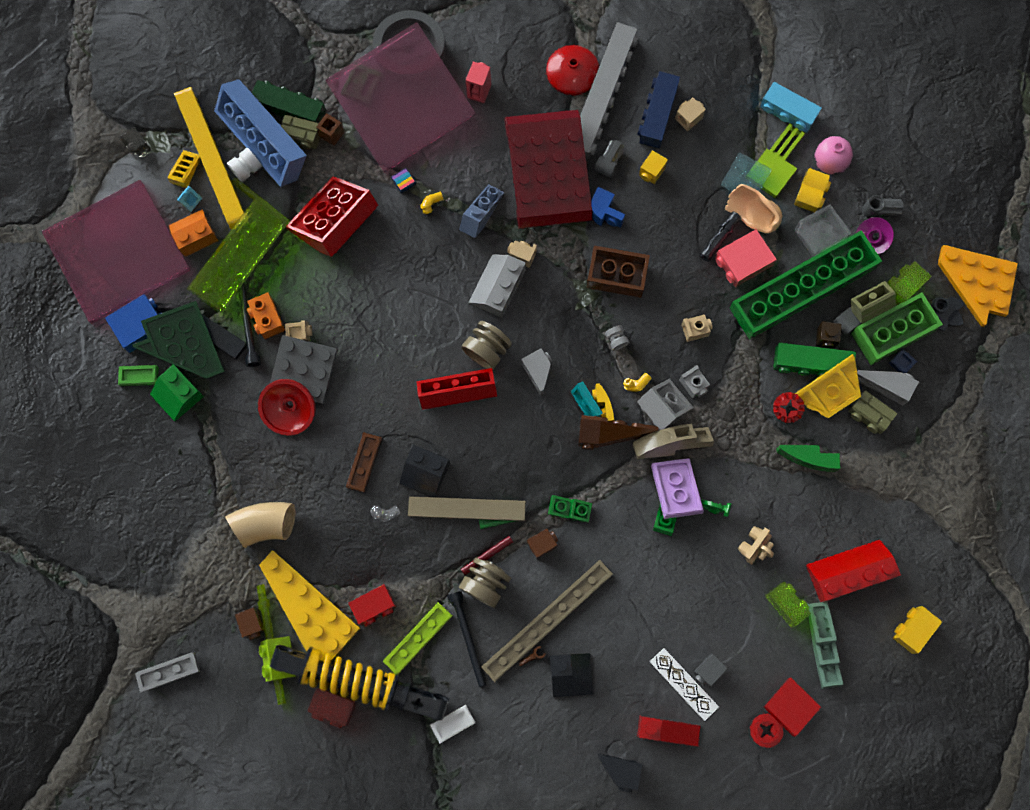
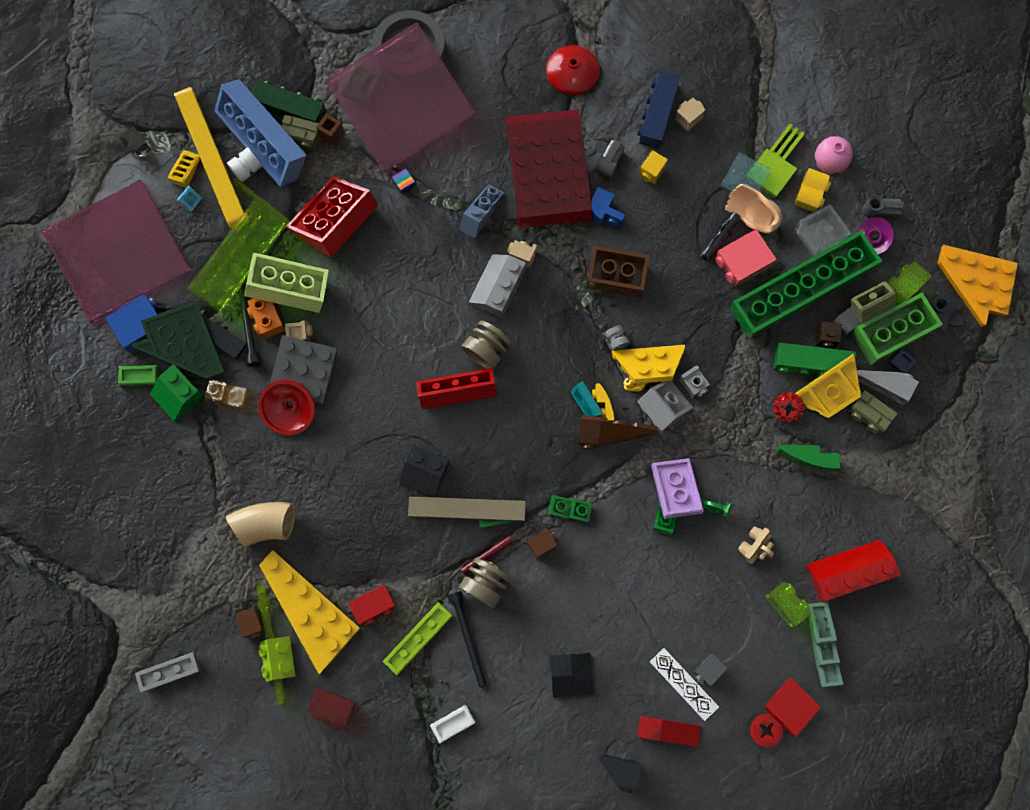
orange slope [169,209,218,257] -> none
piece [270,645,449,720] -> none
reddish brown tile [346,432,382,493] -> none
clear arm [371,505,401,522] -> none
yellow arm [421,192,444,214] -> none
coral brick [466,61,491,103] -> none
dark tan tile [482,560,613,682] -> none
reddish brown hand [518,646,546,666] -> none
light grey slope [521,348,552,396] -> none
light grey brick [580,22,639,160] -> none
dark tan slope [632,424,714,459] -> none
tan brick [681,314,712,342] -> none
medium azure brick [760,82,822,133] -> none
yellow brick [893,606,942,654] -> none
none -> clear yellow slope [204,380,250,409]
none -> yellowish green brick [244,252,329,313]
none -> yellow wing [612,345,685,384]

